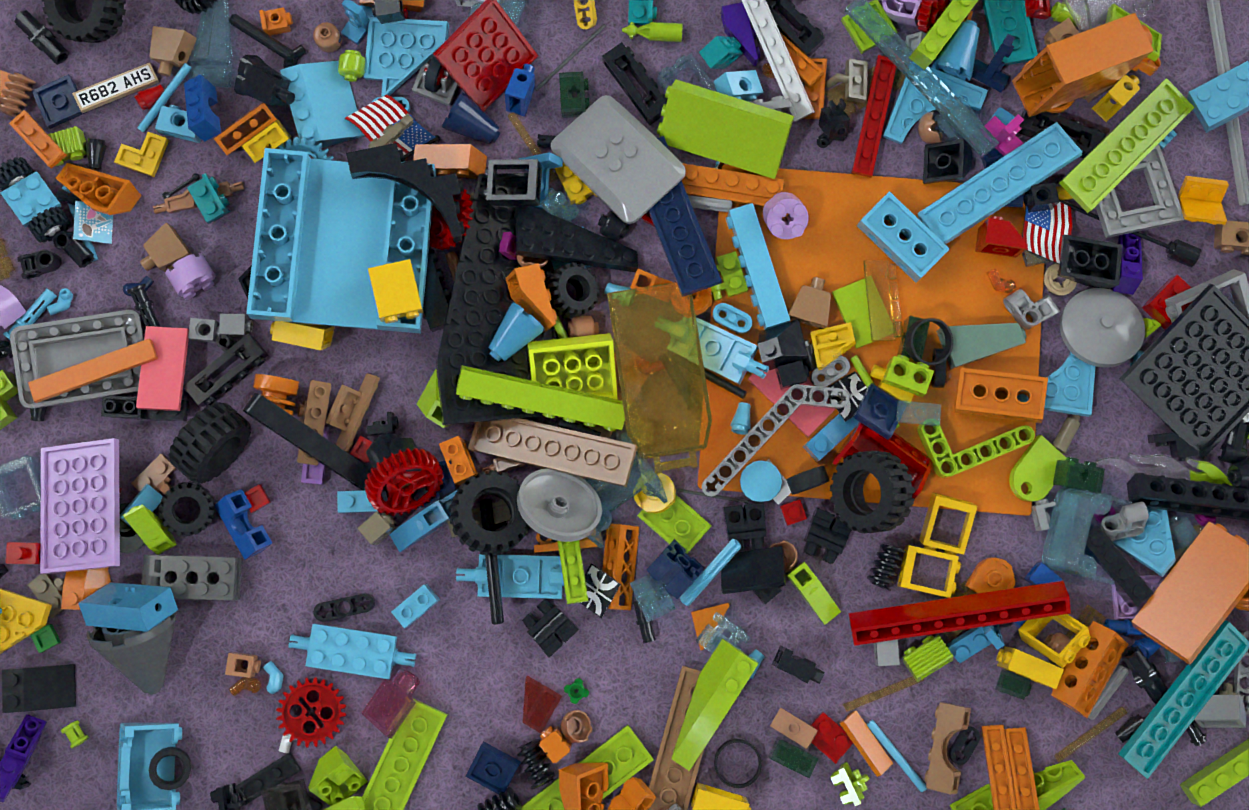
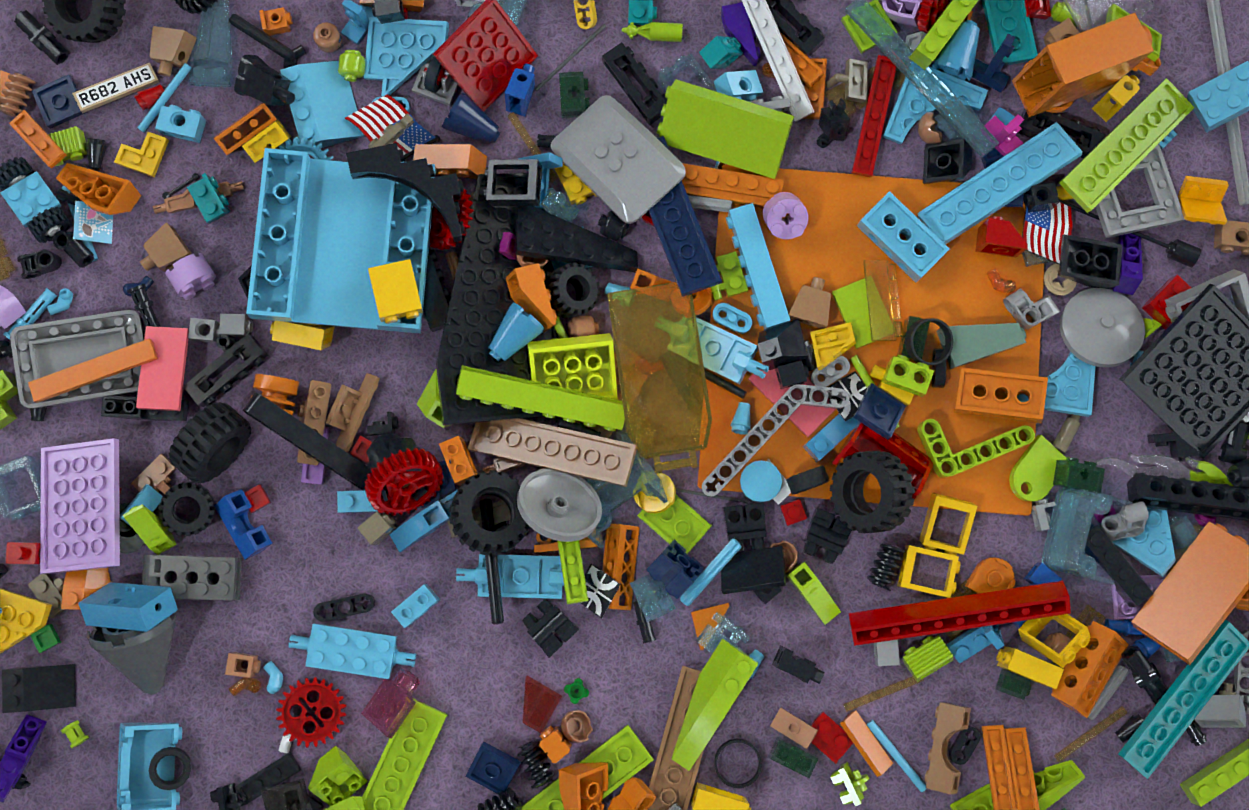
blue arch [184,74,221,142] -> none
clear light blue plate [896,400,941,426] -> none

